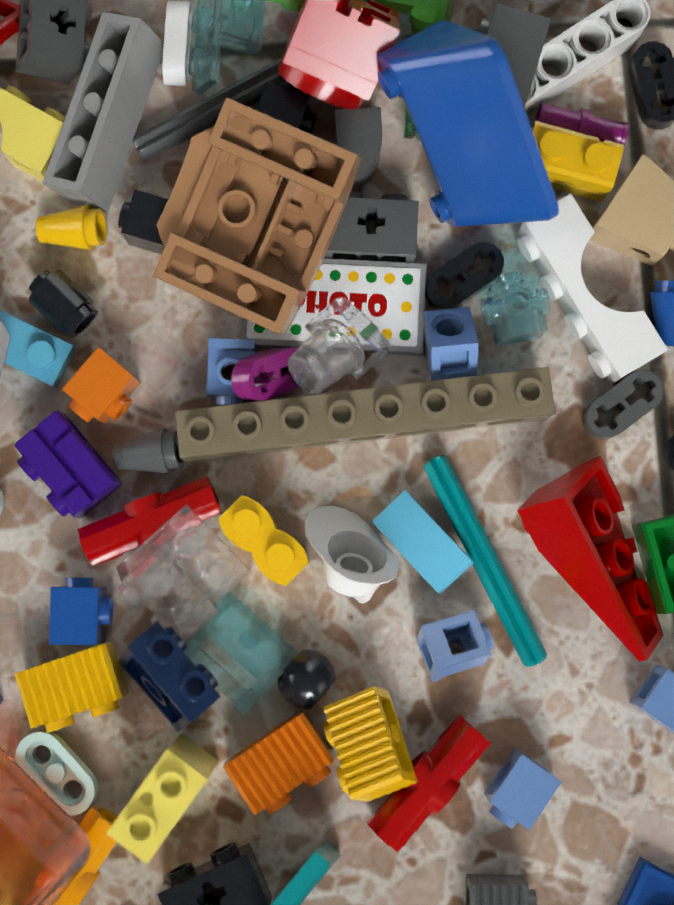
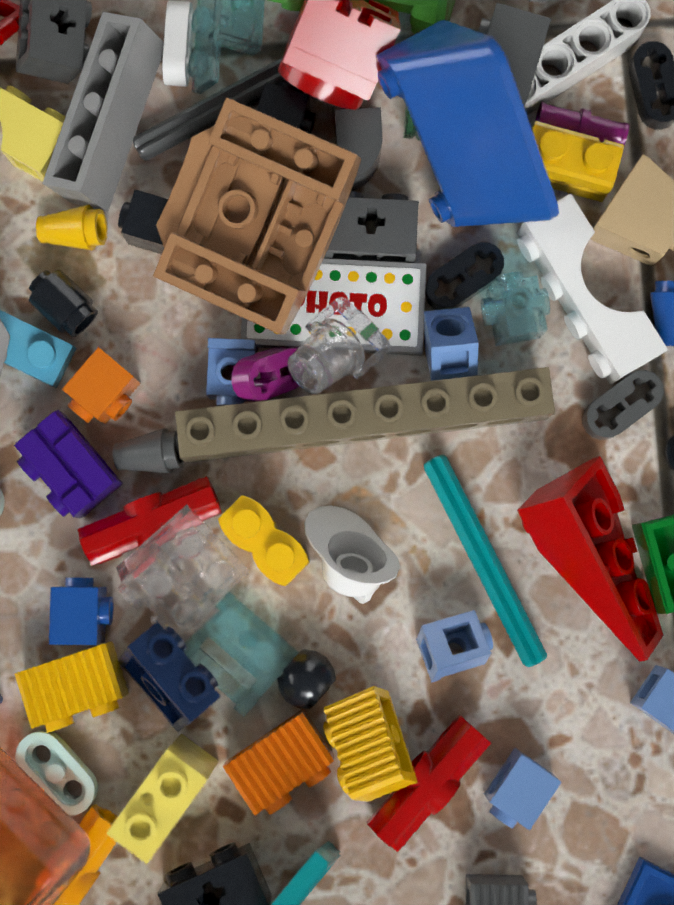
medium azure slope [372,490,474,594] -> none

